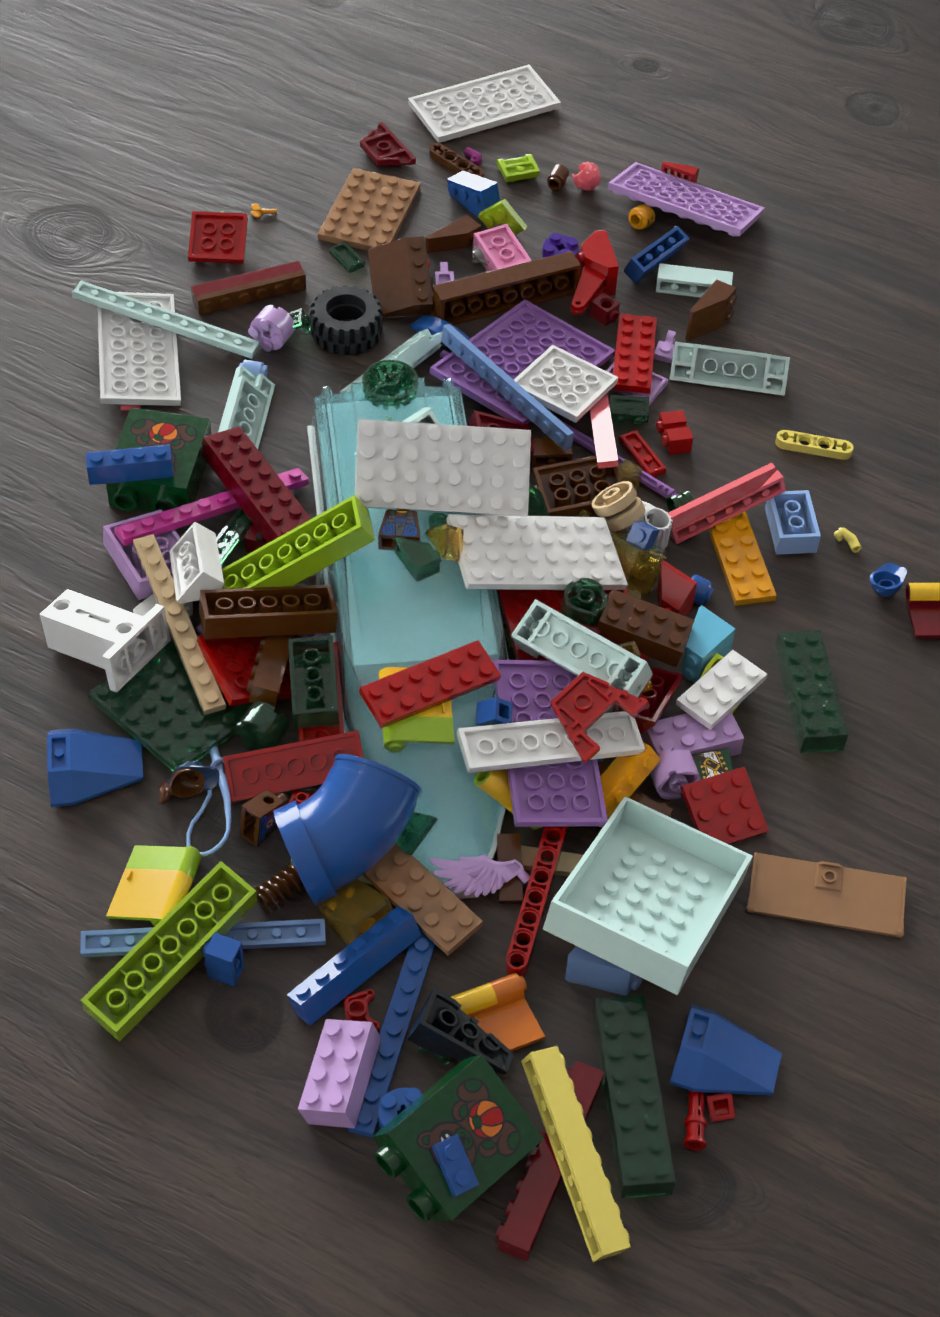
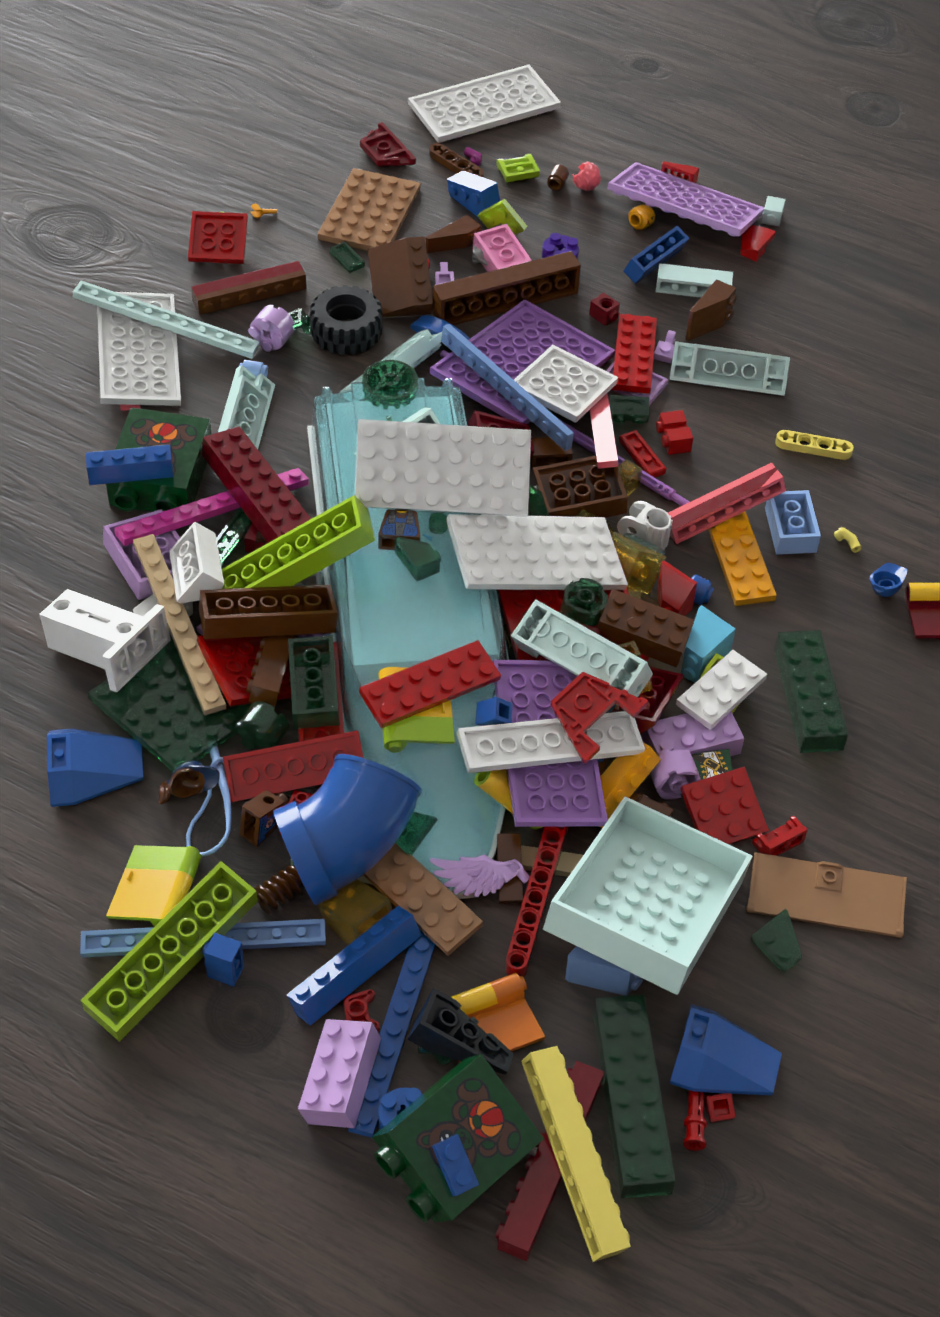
clear yellow slope [425,524,464,563] -> none
red slope [571,230,619,314] -> none
tan wheel [592,481,645,532] -> none
blue brick [626,521,660,550] -> none
dark green wheel [666,491,693,512] -> none
none -> red slope [740,225,776,262]
none -> clear green wing [751,909,802,973]
none -> red hinge [752,816,808,856]
none -> light aqua brick [762,196,785,227]

